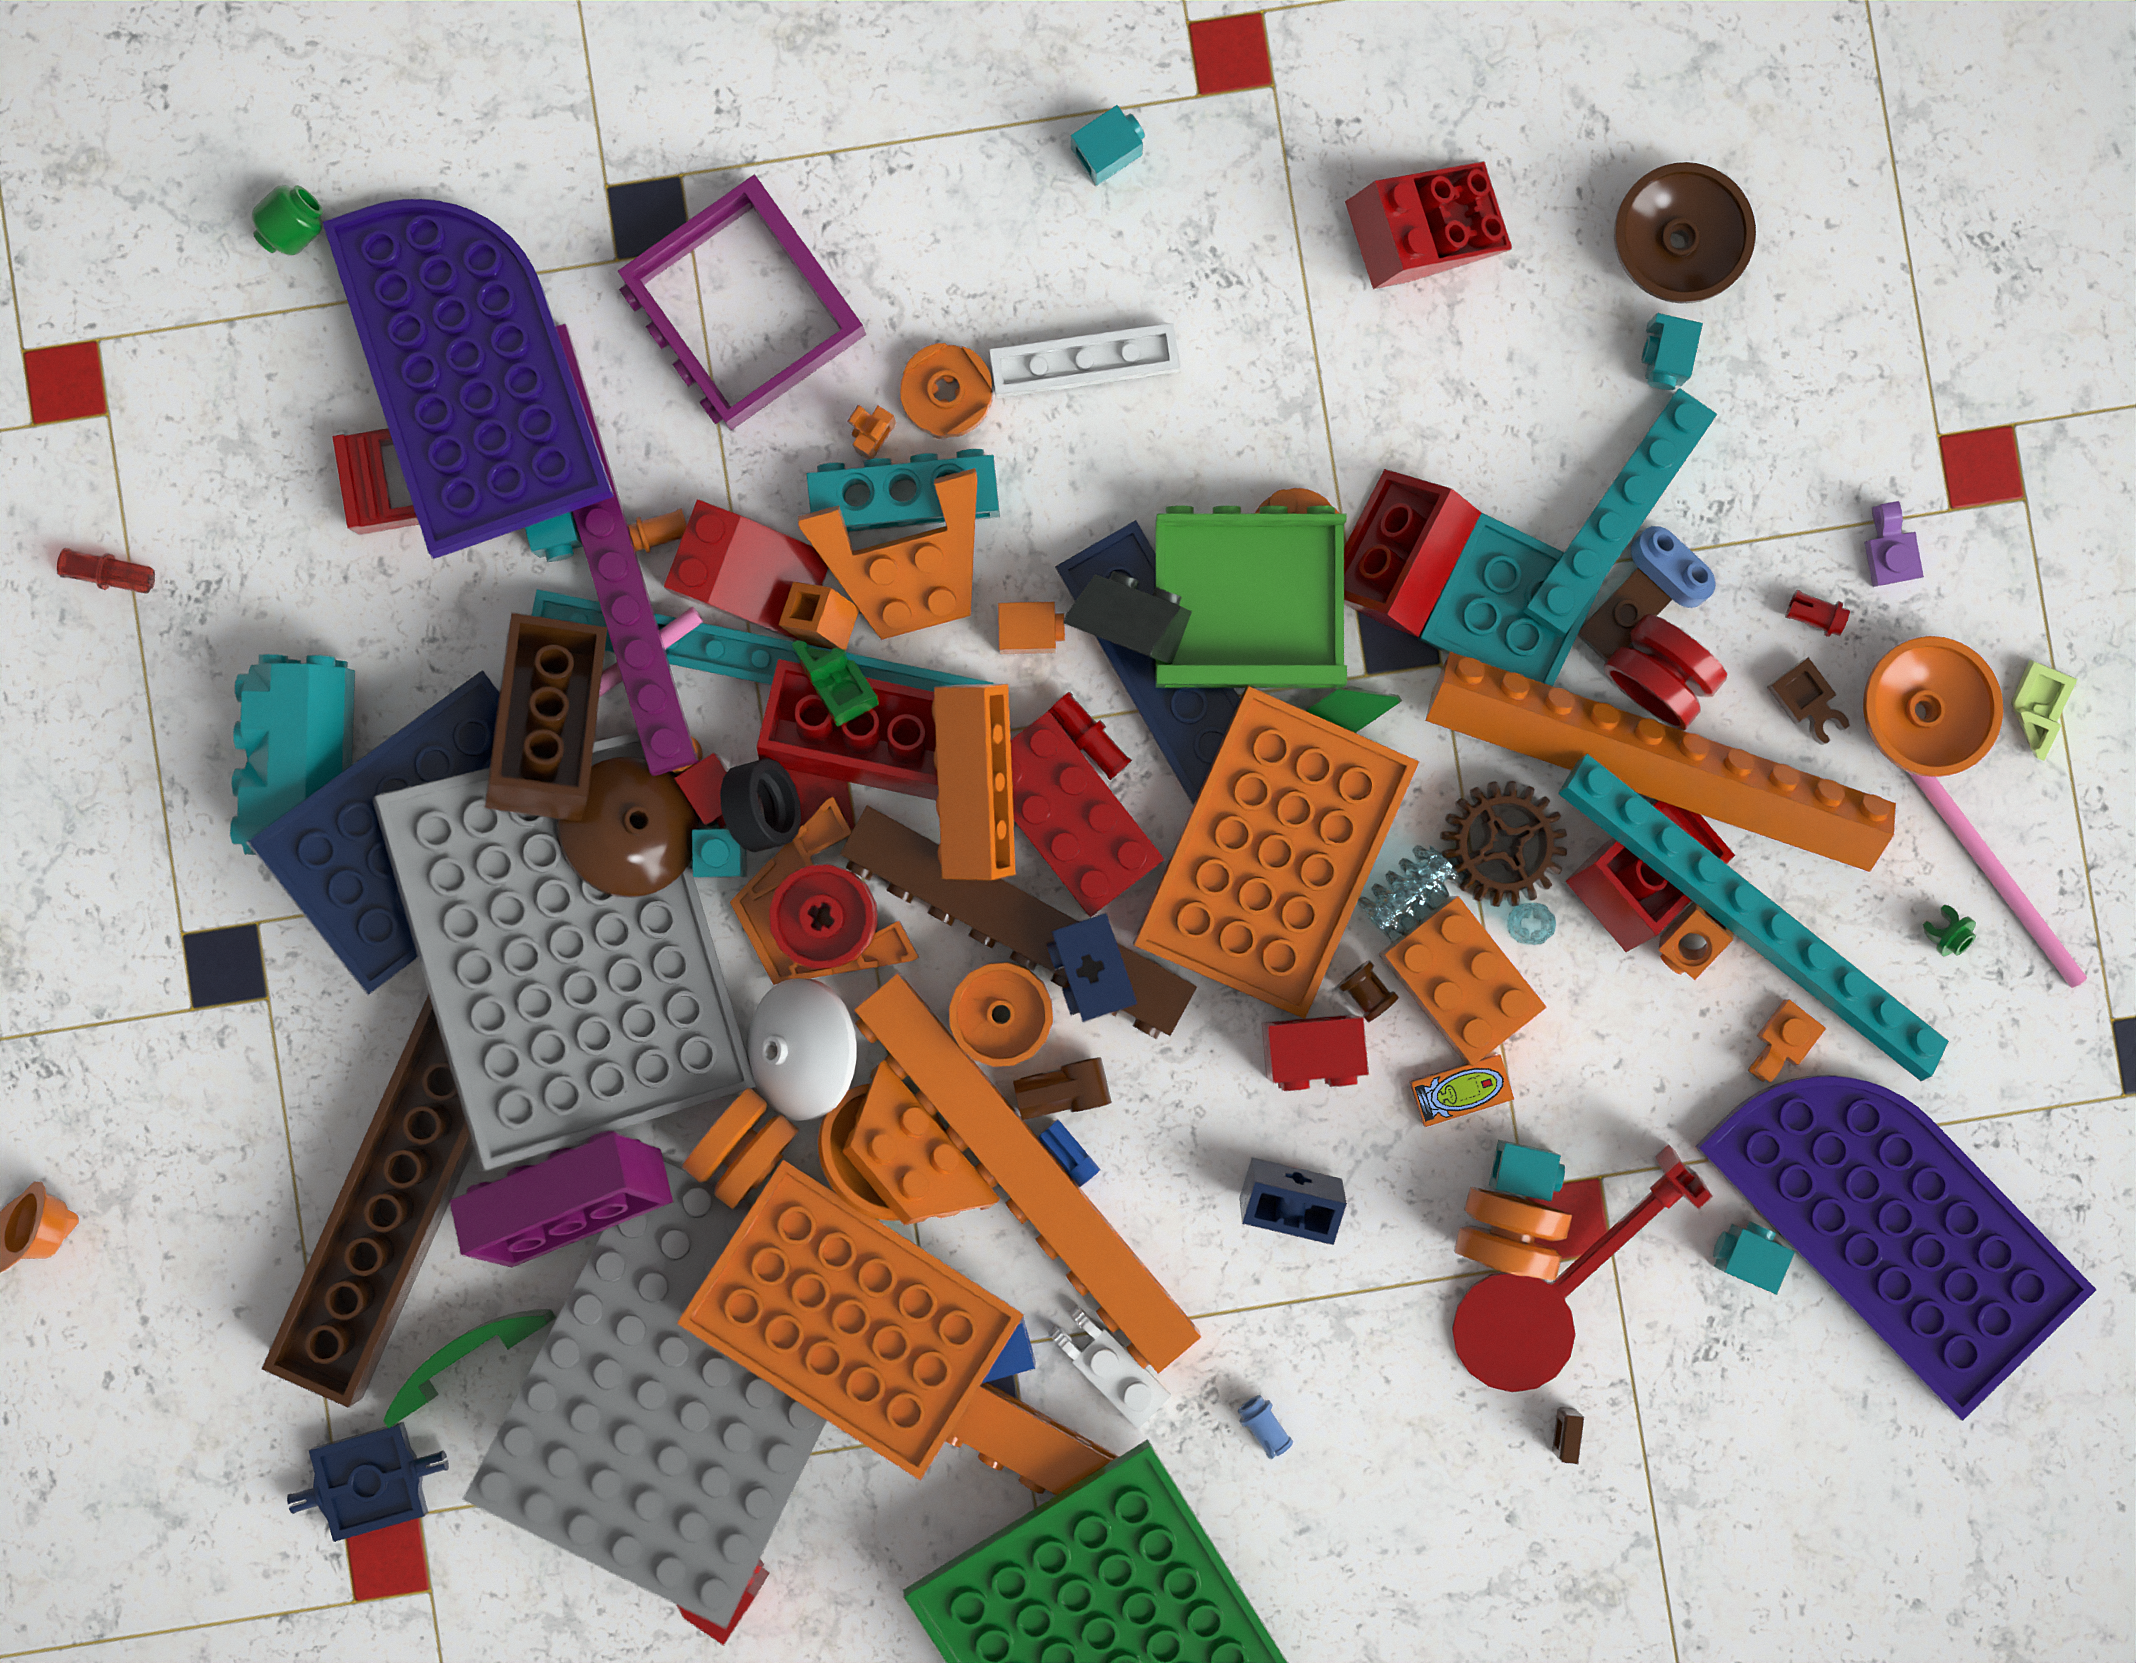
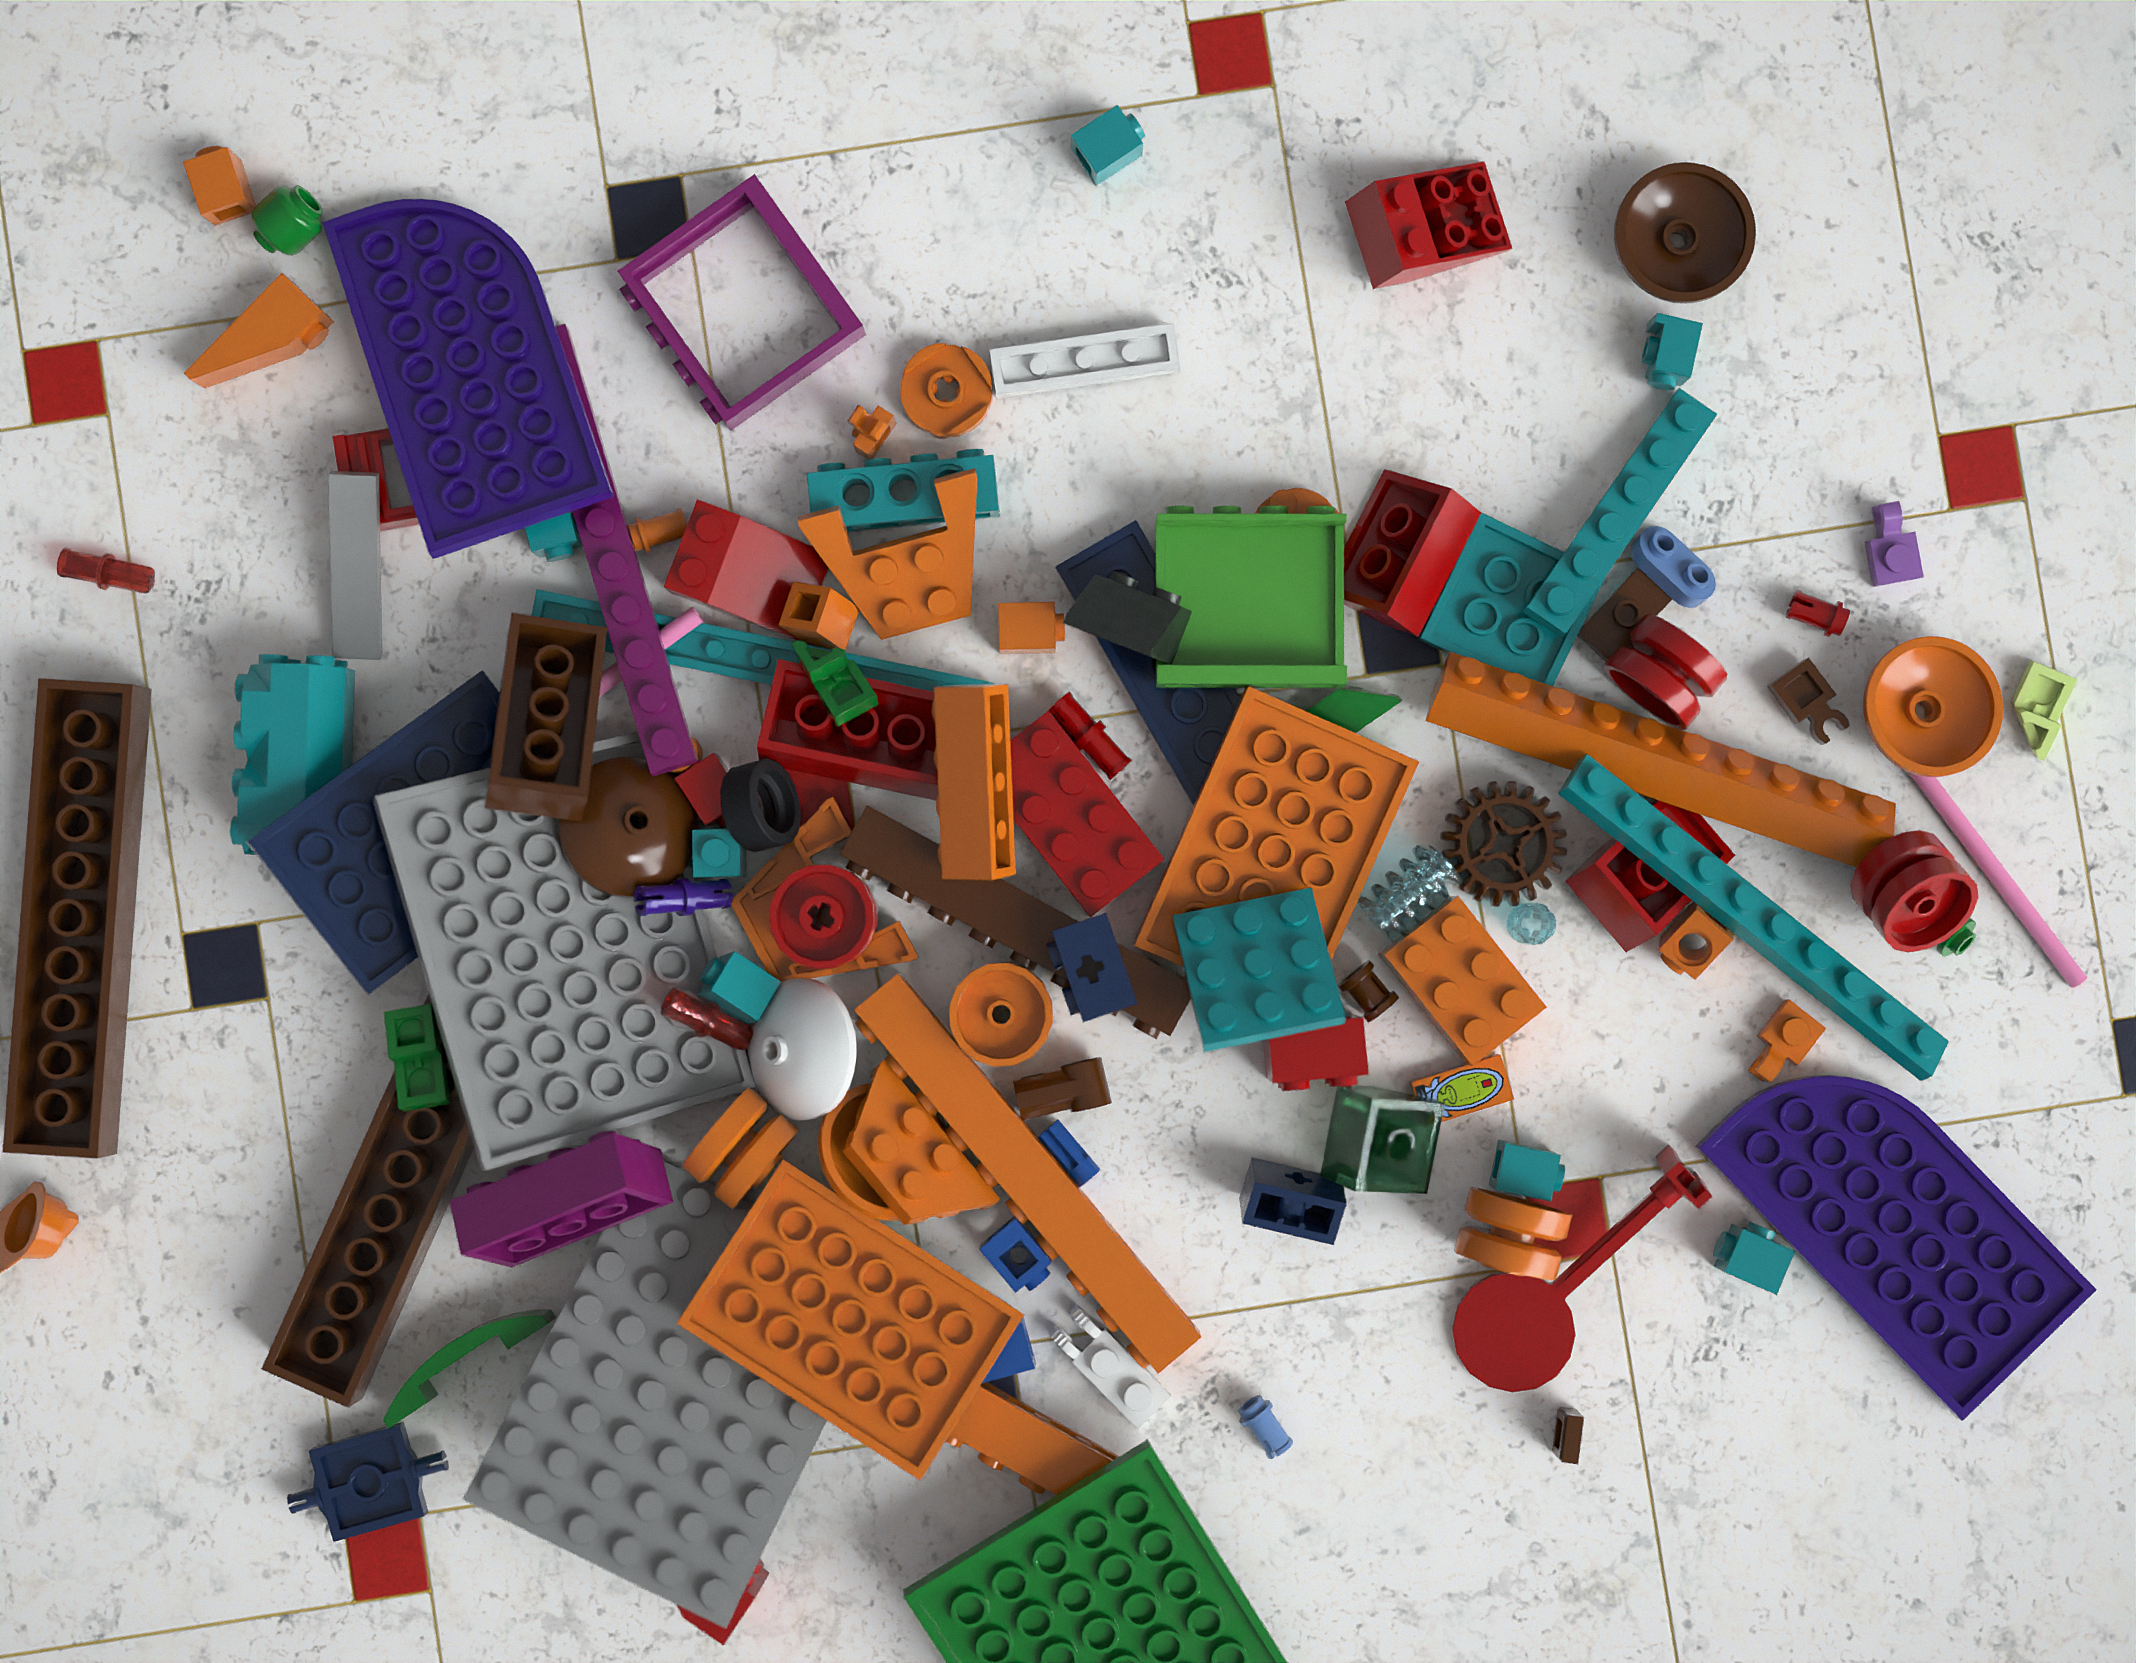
none -> reddish brown brick [2,678,152,1159]
none -> orange brick [183,146,256,226]
none -> orange slope [184,273,334,389]
none -> light grey tile [328,471,382,660]
none -> green slope [384,1004,451,1112]
none -> dark purple pin [634,878,733,916]
none -> clear red axle [661,987,754,1050]
none -> teal brick [697,951,781,1026]
none -> blue brick [979,1216,1052,1293]
none -> teal plate [1173,888,1346,1052]
none -> clear green slope [1320,1085,1445,1194]
none -> red wheel [1850,830,1979,953]

